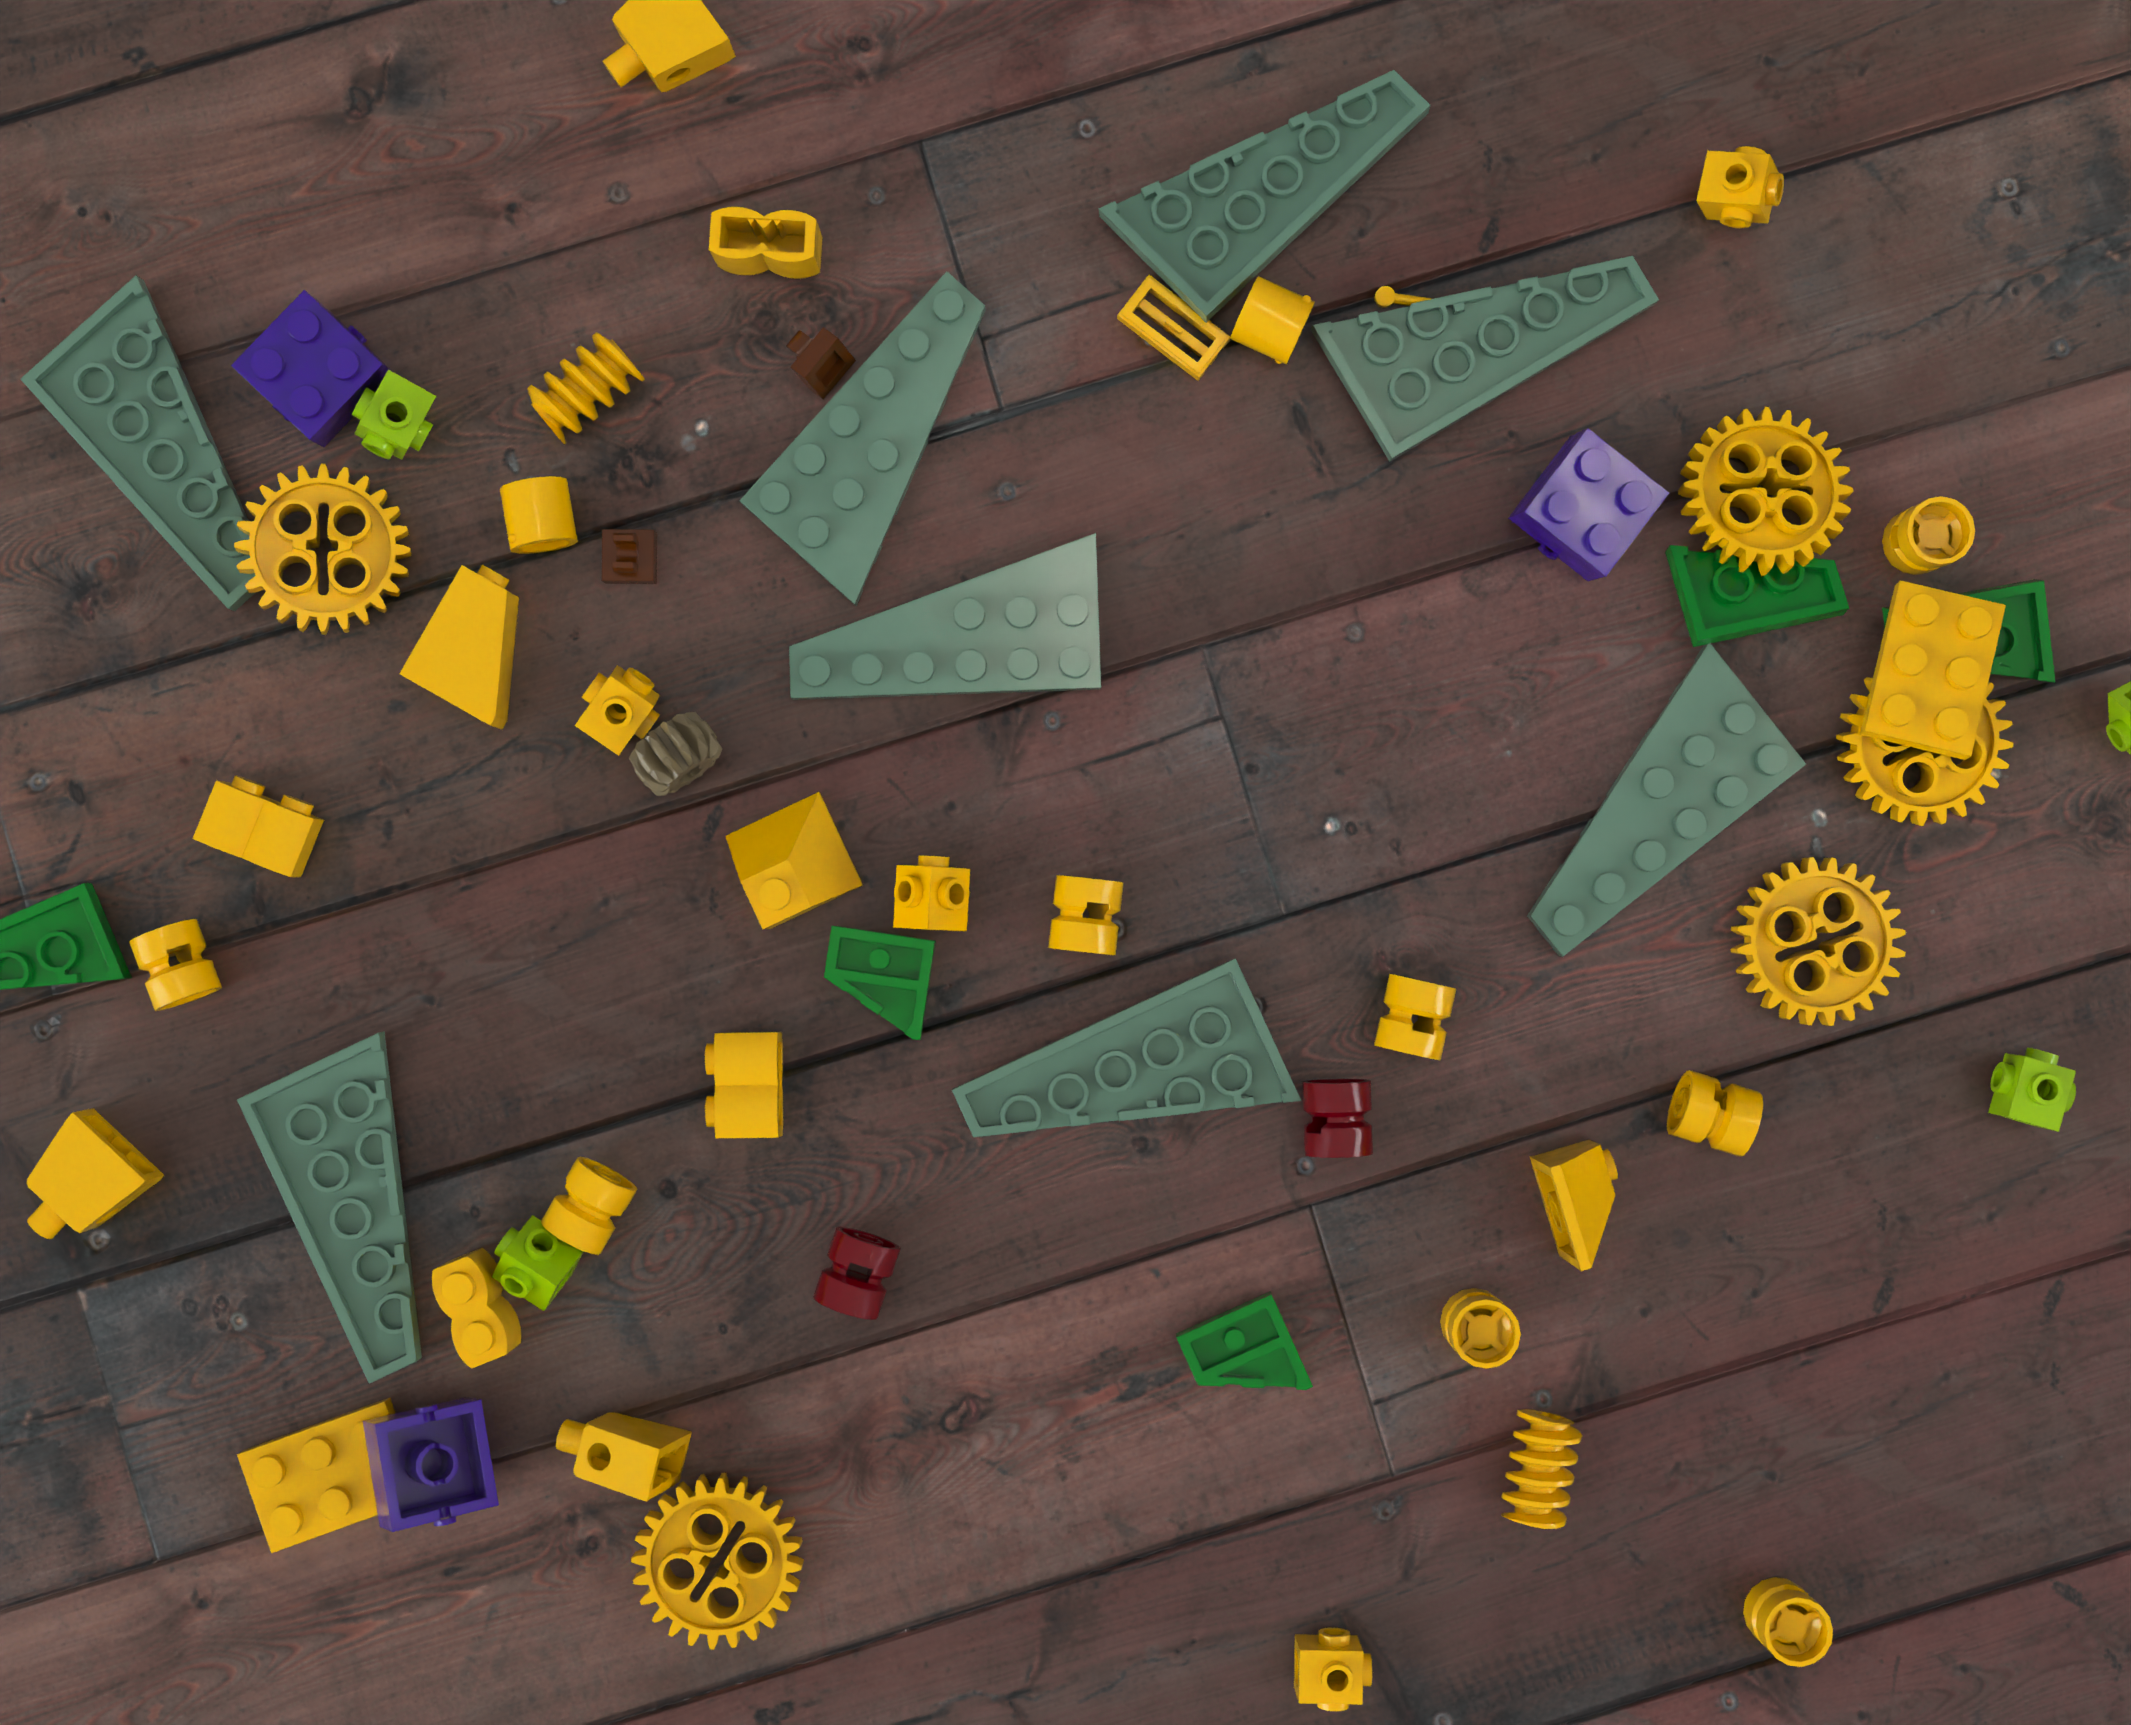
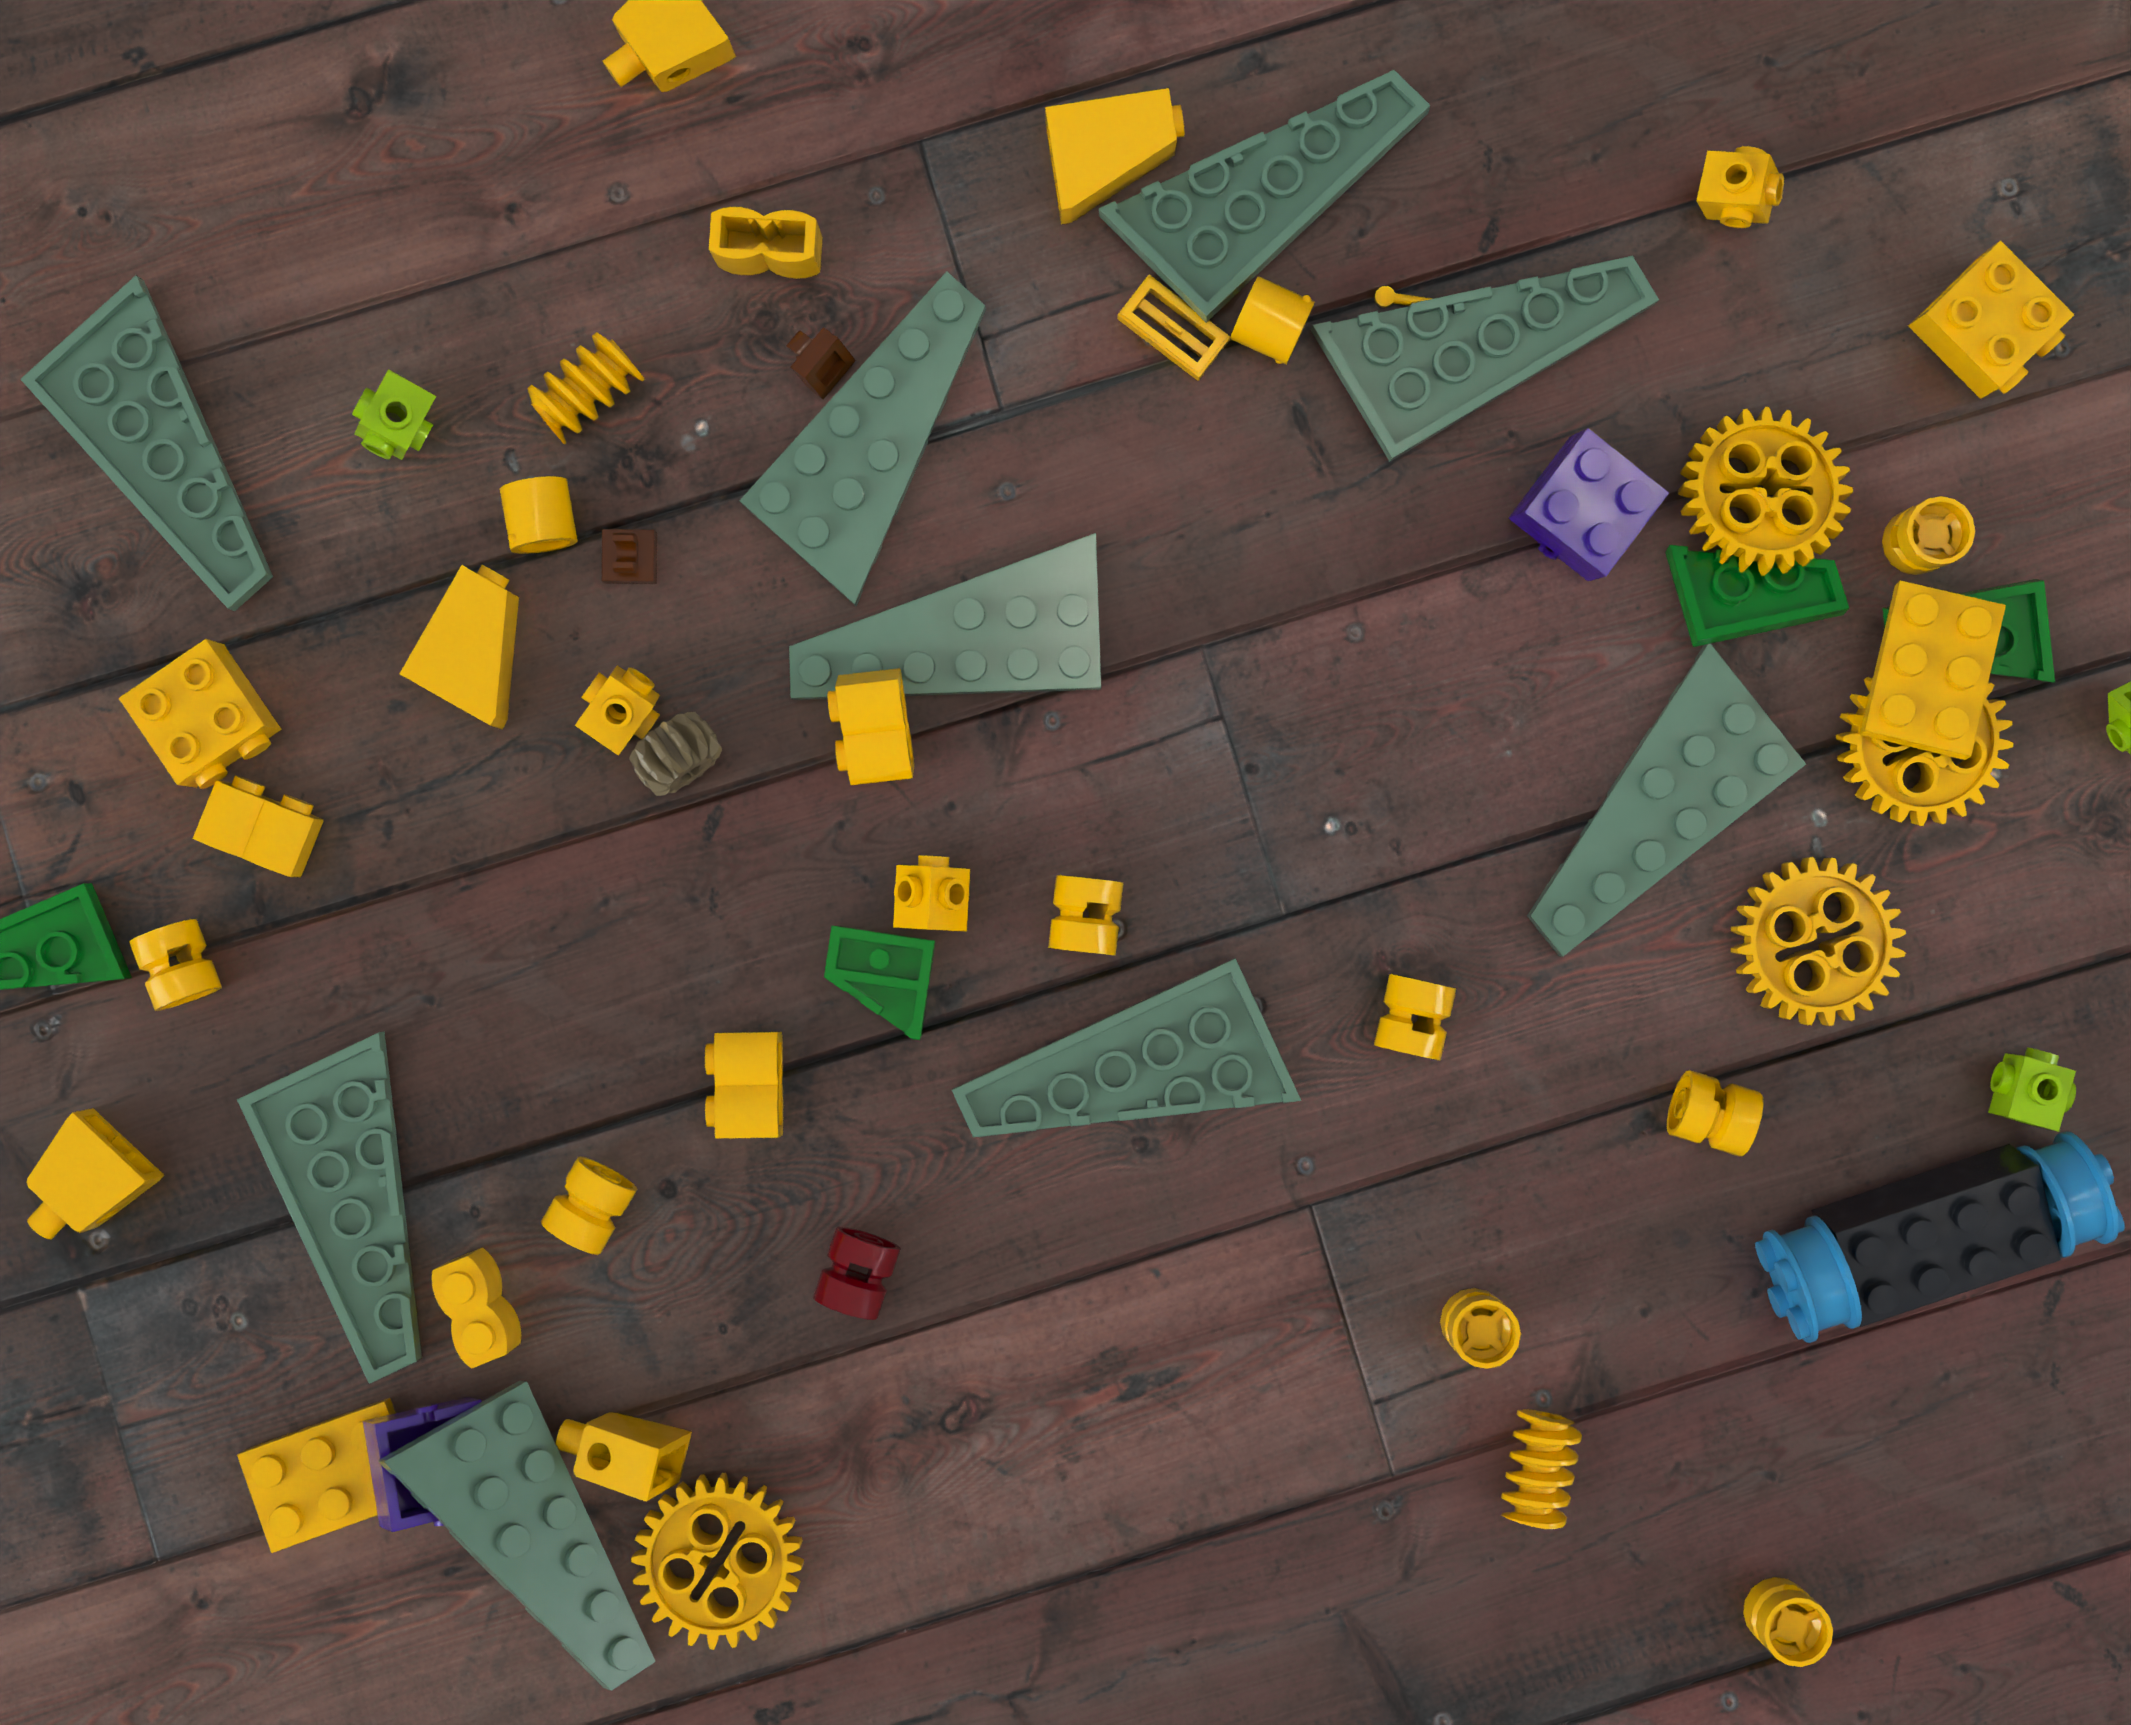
dark purple brick [231,290,393,447] -> none
yellow gear [234,464,411,635] -> none
lime brick [492,1215,584,1311] -> none
yellow slope [726,792,863,930] -> none
green wing [1176,1292,1313,1390] -> none
yellow brick [1294,1628,1372,1711] -> none
dark red wheel [1303,1079,1373,1158] -> none
yellow slope [1530,1140,1618,1271] -> none
none -> yellow brick [119,639,282,789]
none -> sand green wing [378,1381,656,1691]
none -> yellow brick [827,668,914,785]
none -> yellow slope [1045,88,1185,224]
none -> black brick [1755,1131,2125,1343]
none -> yellow brick [1908,240,2074,399]

